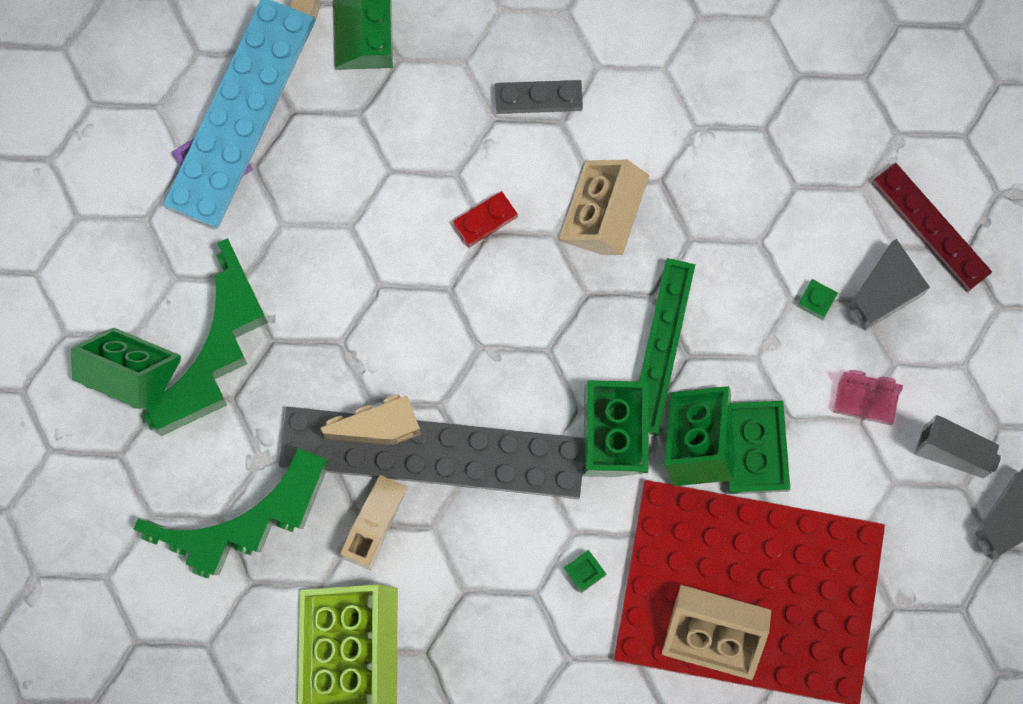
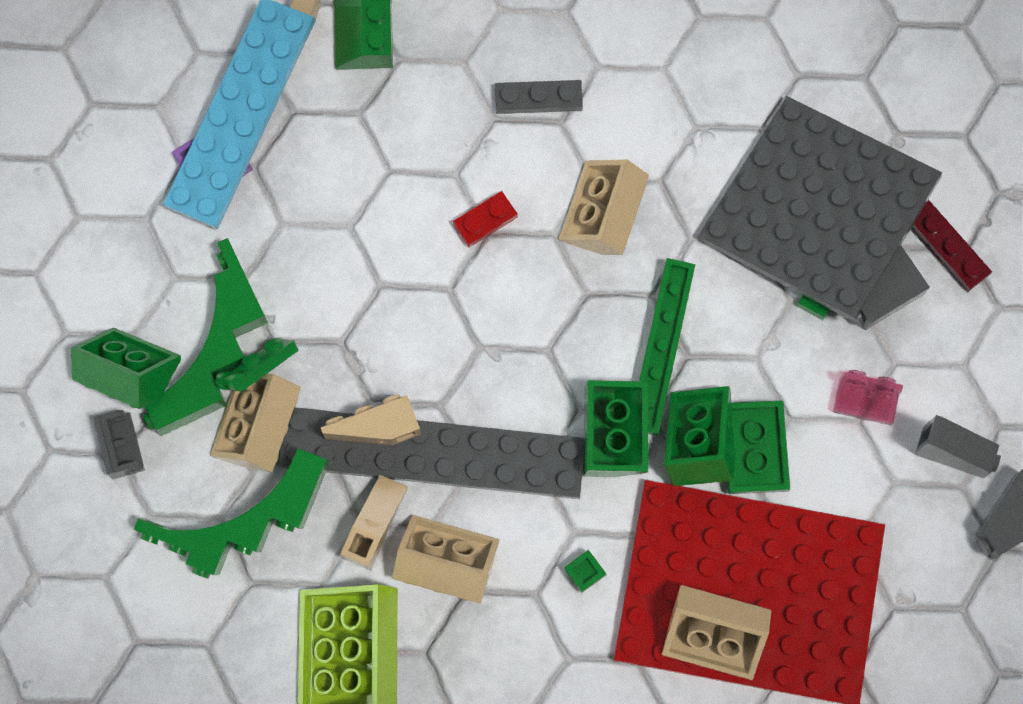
none -> dark grey hinge [93,410,145,480]
none -> tan slope [210,374,301,472]
none -> green plate [215,338,299,392]
none -> tan slope [392,515,500,604]
none -> dark grey plate [698,96,943,322]

